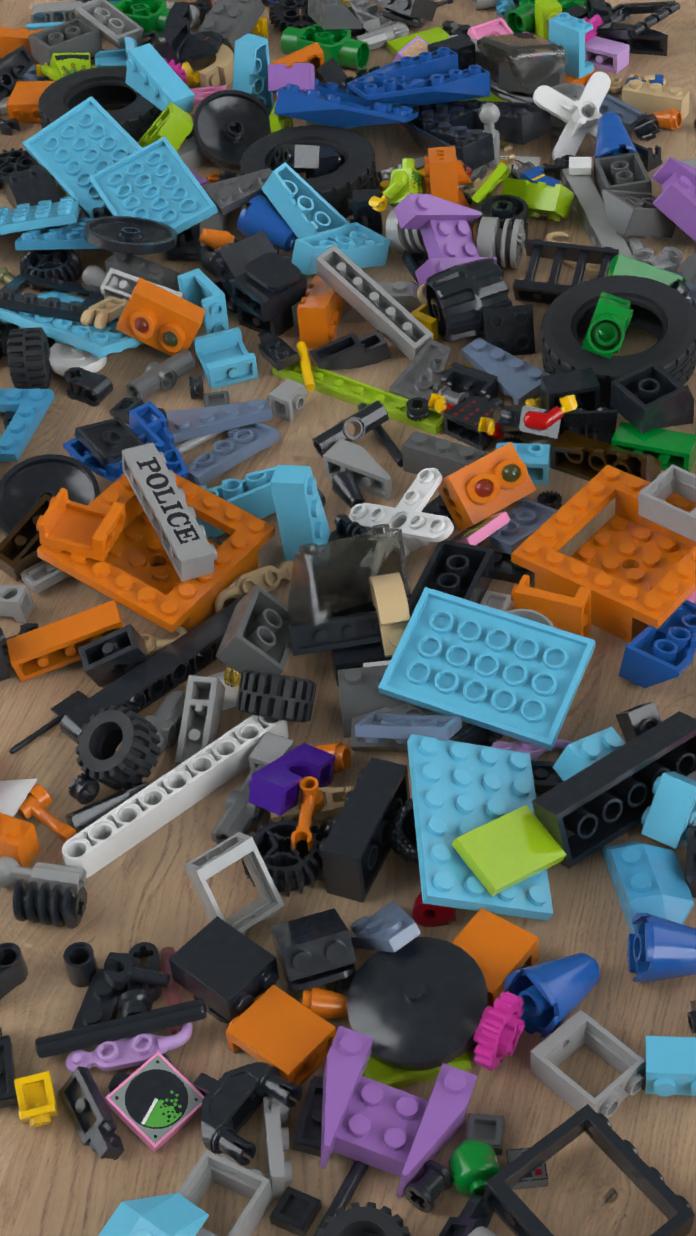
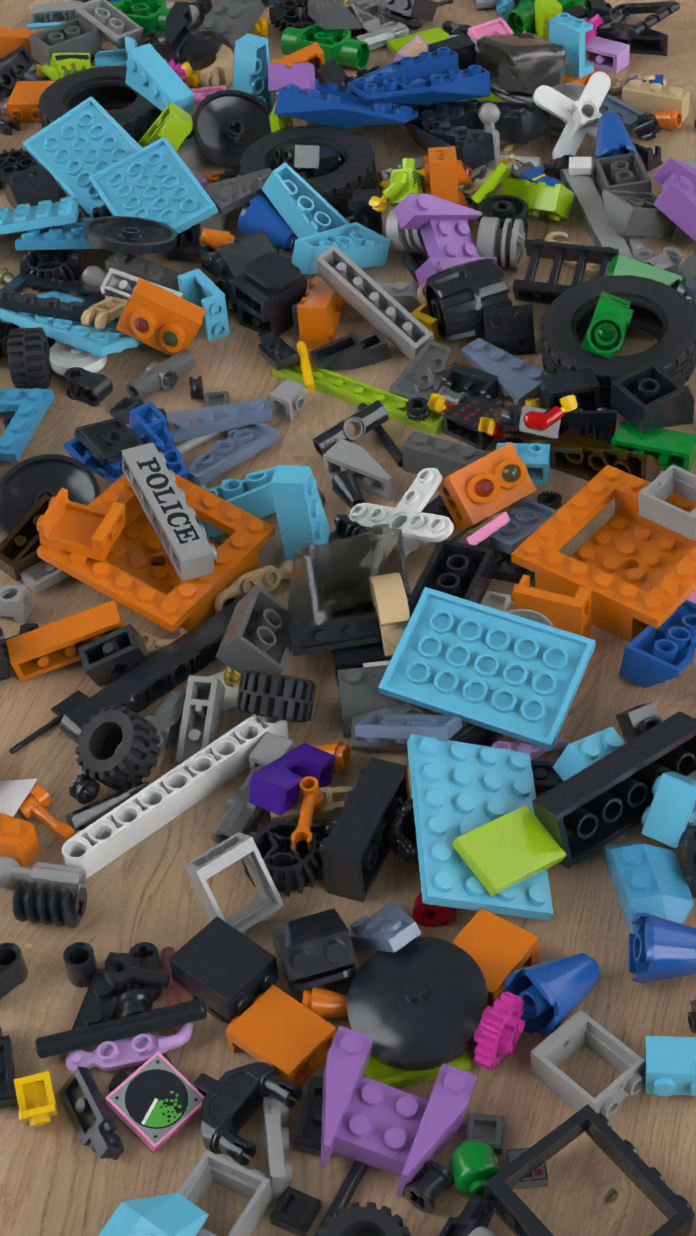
medium azure panel [193,327,258,390] -> none

